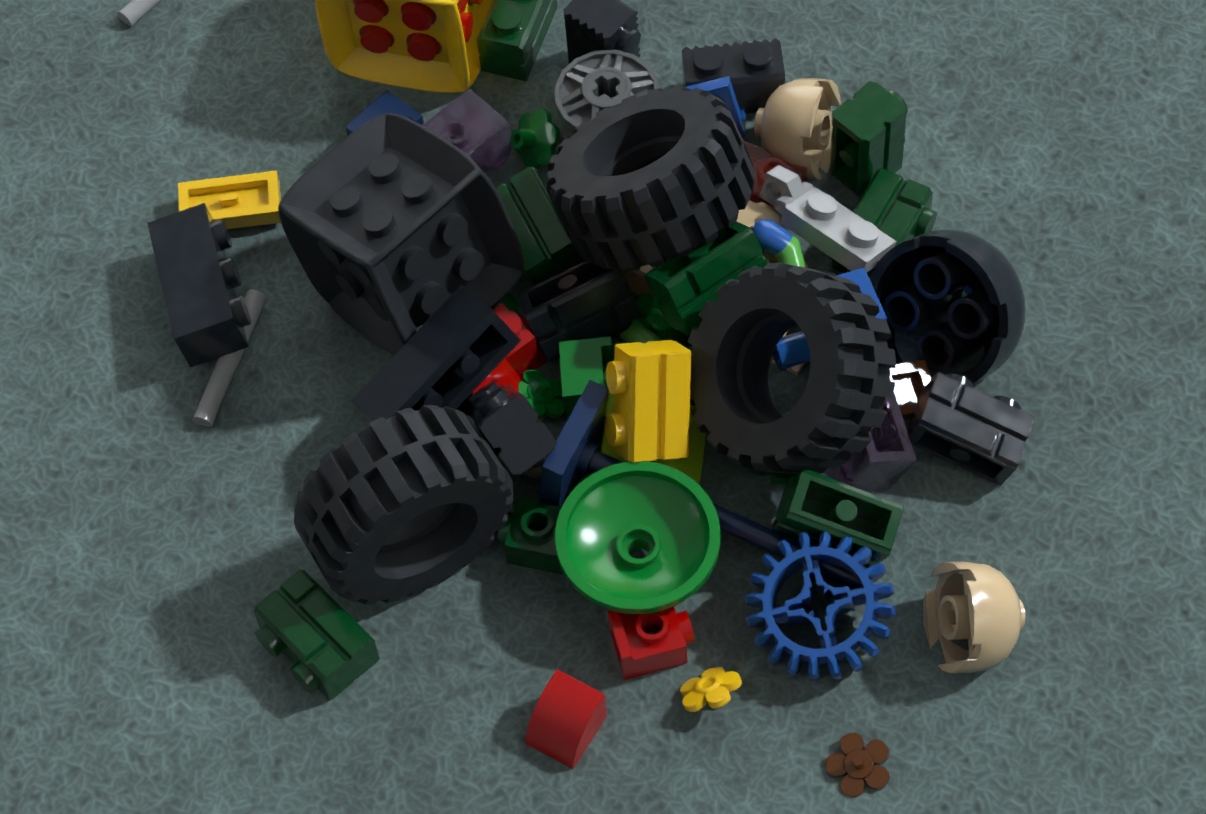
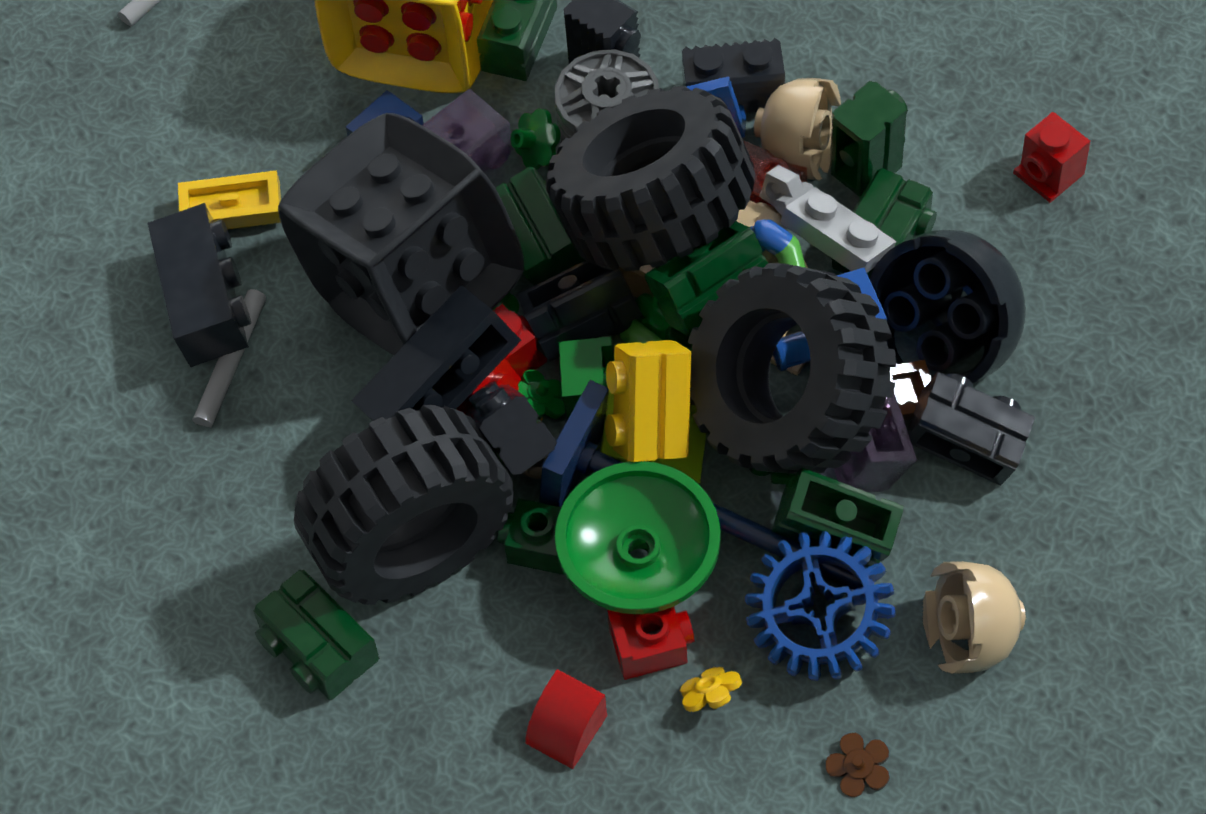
none -> red brick [1013,112,1090,203]

